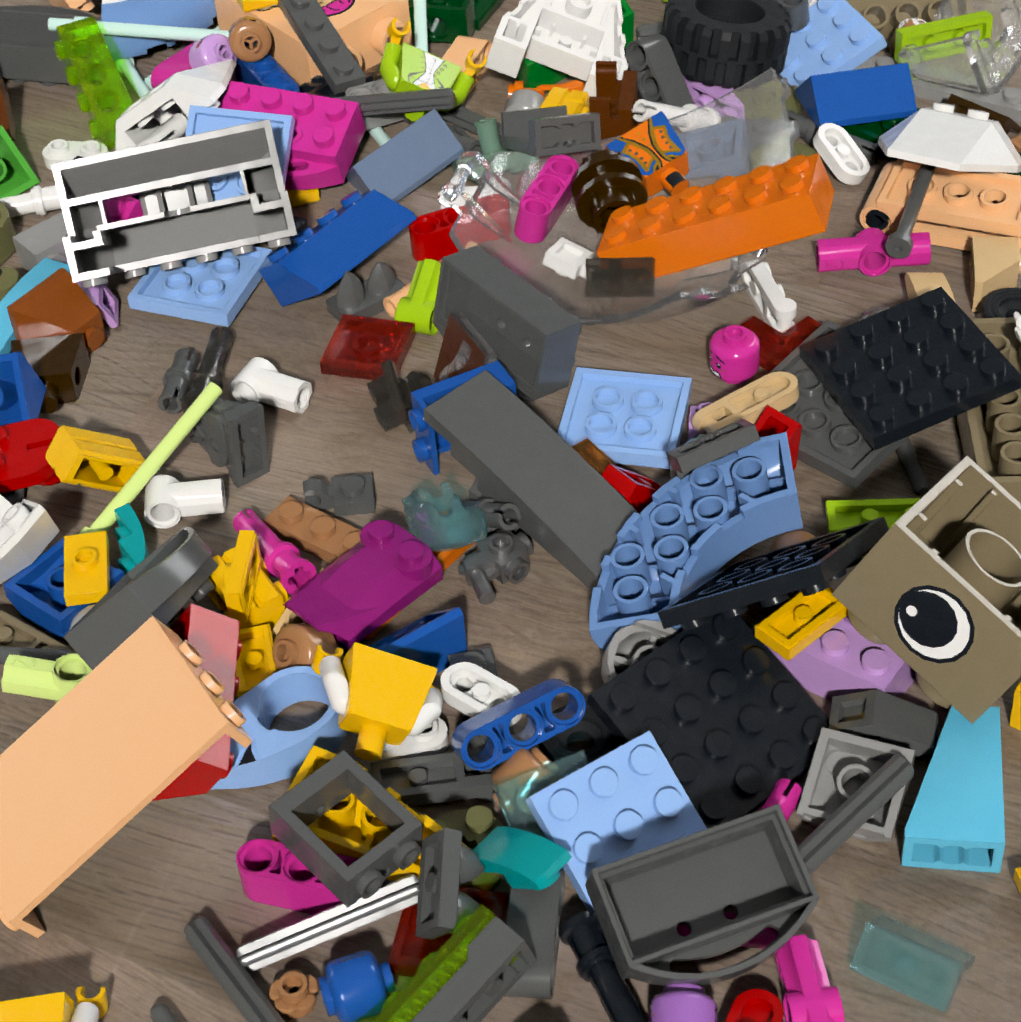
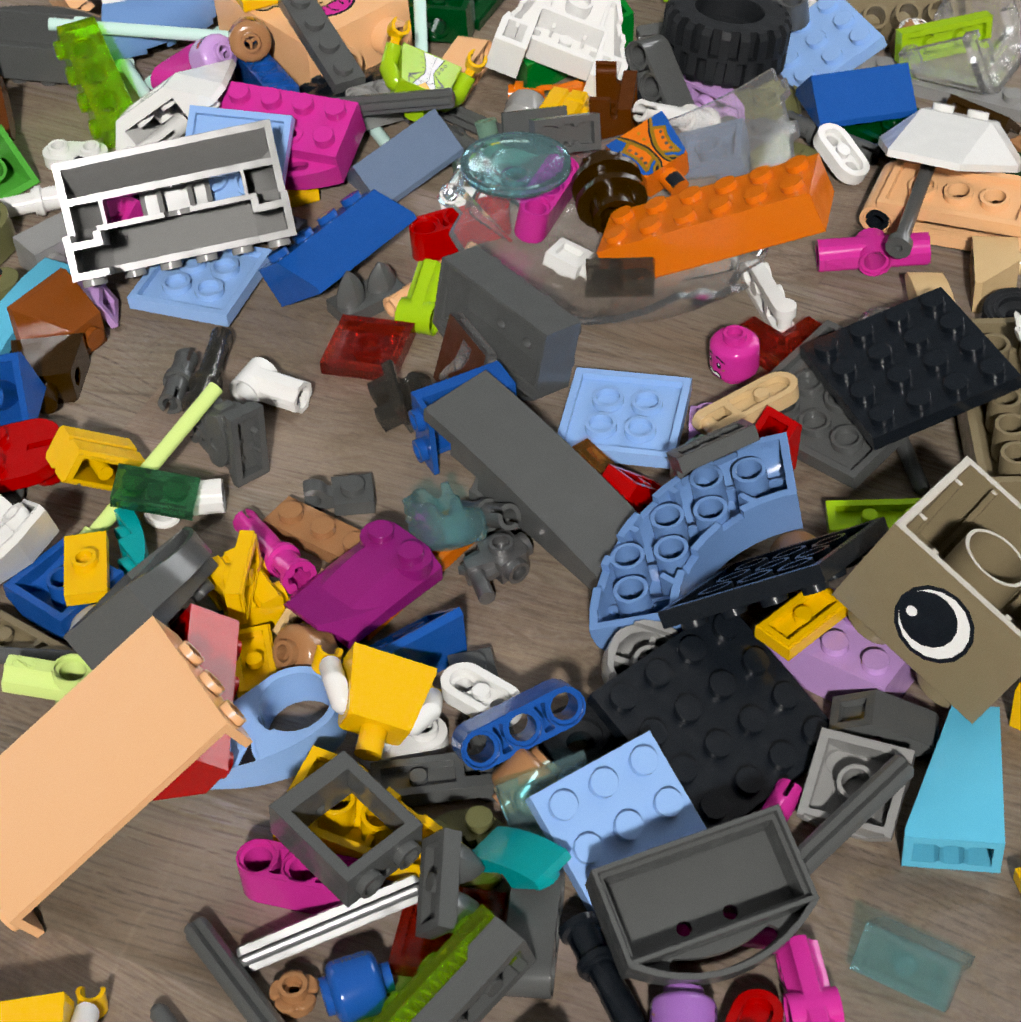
none -> clear green plate [110,463,201,521]
none -> clear light blue dish [460,132,571,200]

